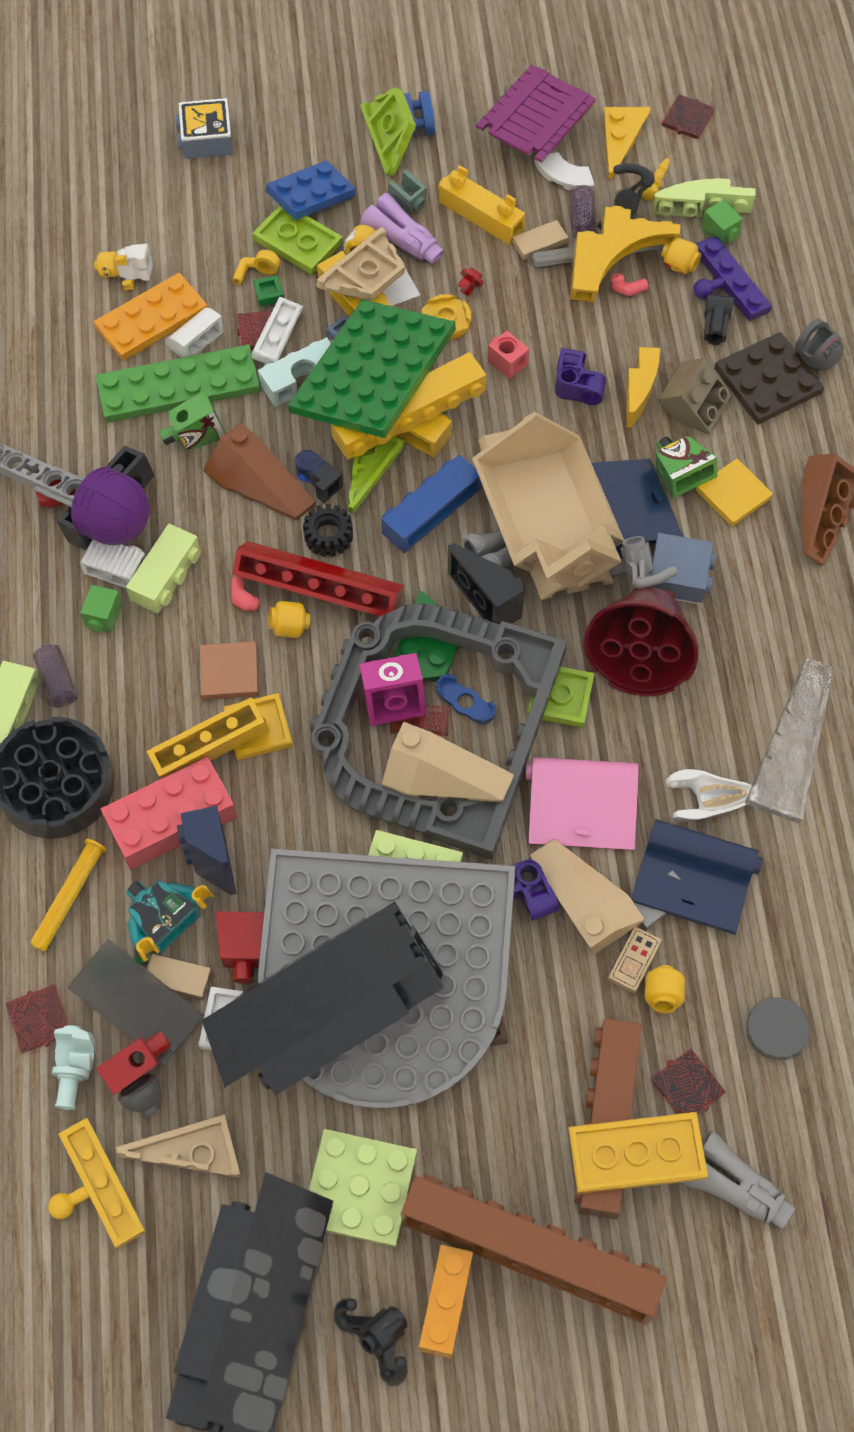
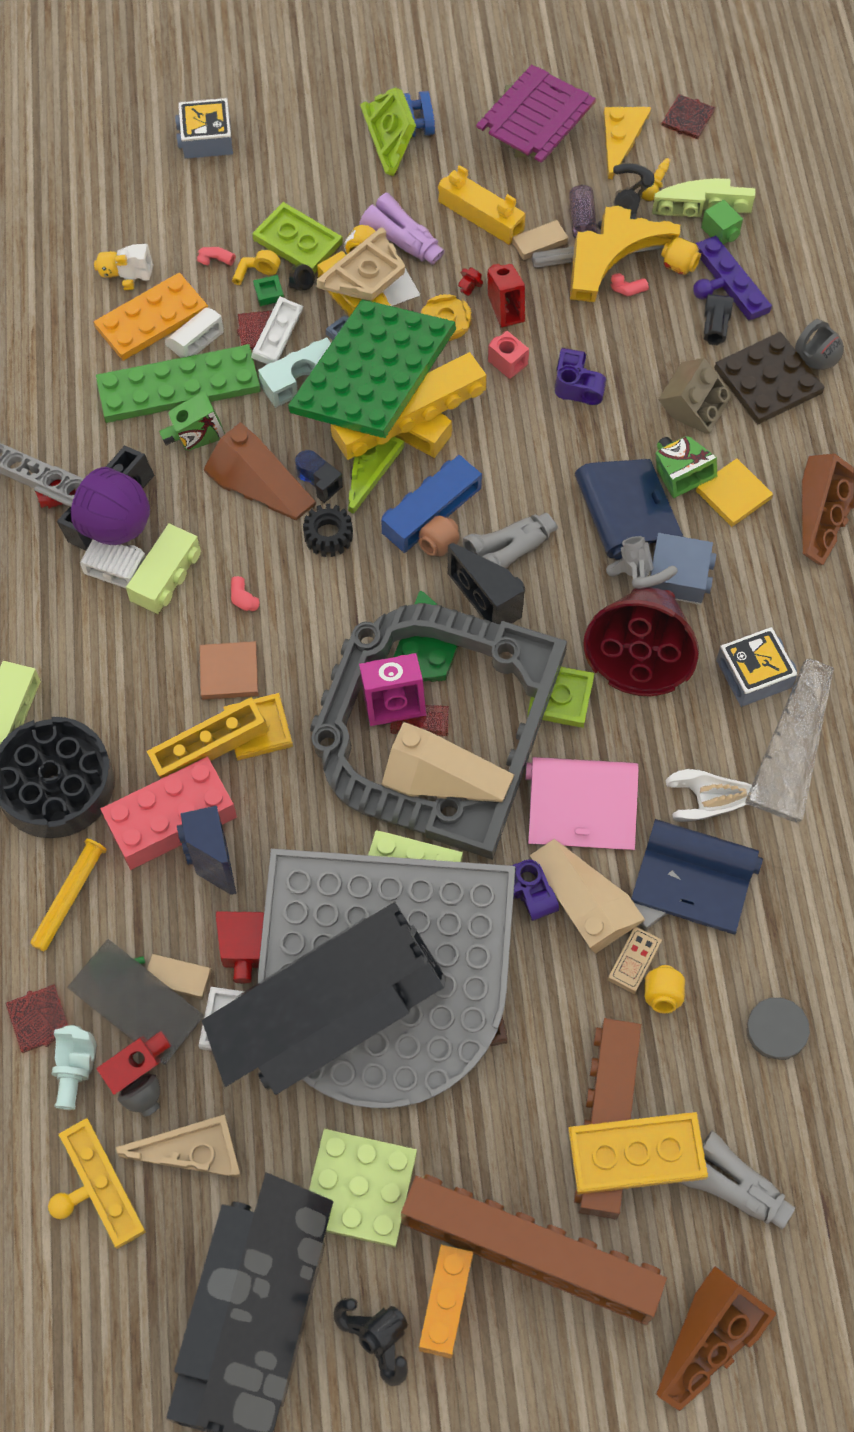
pin [33,645,78,708] -> none
bright green brick [80,585,122,633] -> none
torso [126,881,215,961] -> none
red brick [232,541,404,616] -> none
blue plate [266,160,356,220] -> none
yellow head [268,601,310,639] -> none
sand green window [387,169,427,214] -> none
blue piece [436,674,496,724] -> none
tan panel [472,412,624,600] -> none
white tile [534,152,595,192] -> none
yellow slope [626,347,660,427] -> none
clear red piece [651,1049,726,1115] -> none
none -> coral arm [196,247,236,266]
none -> black tile [288,264,315,291]
none -> nougat head [419,516,459,557]
none -> red torso [487,264,525,328]
none -> dark orange wedge [656,1266,777,1411]
none -> piece [716,627,797,707]

